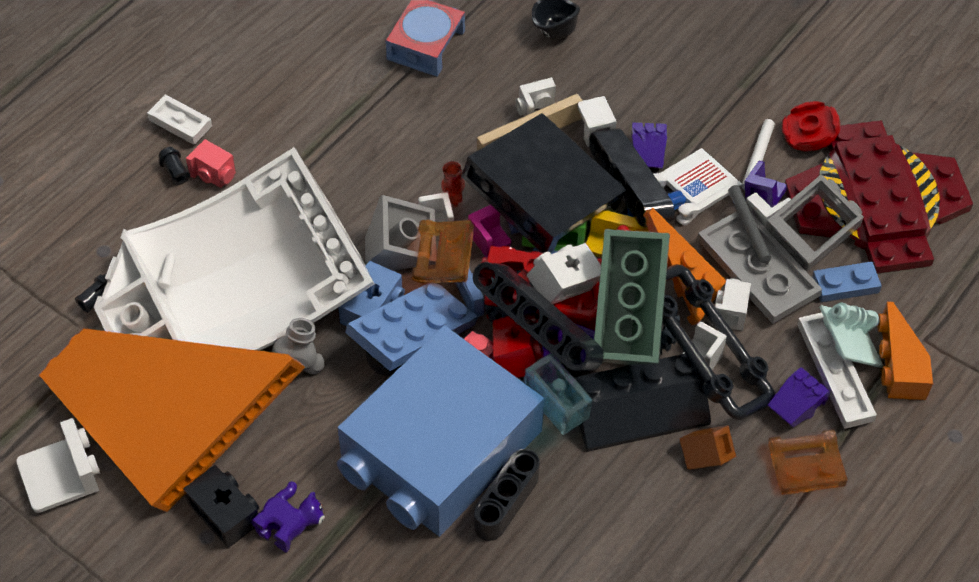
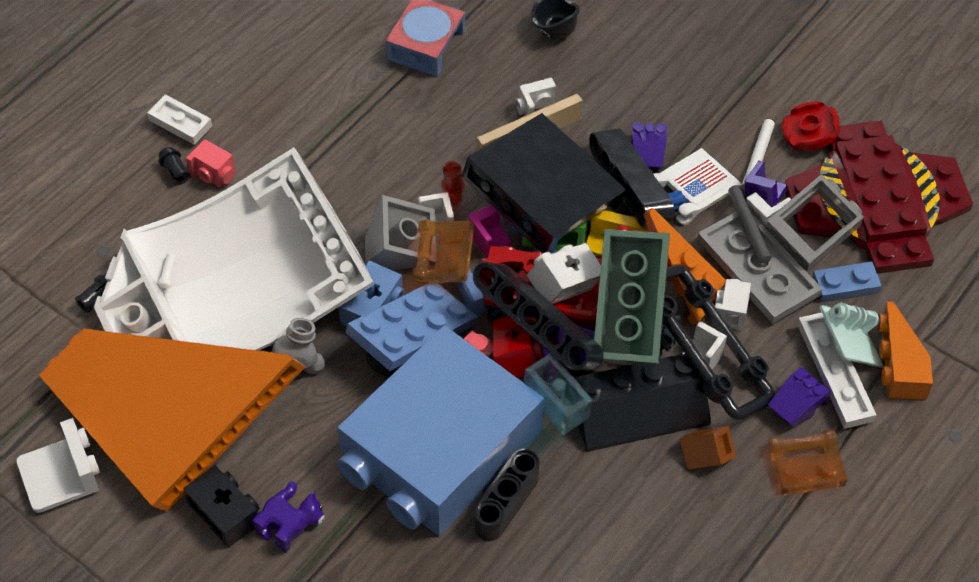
white panel [578,96,616,147] -> none

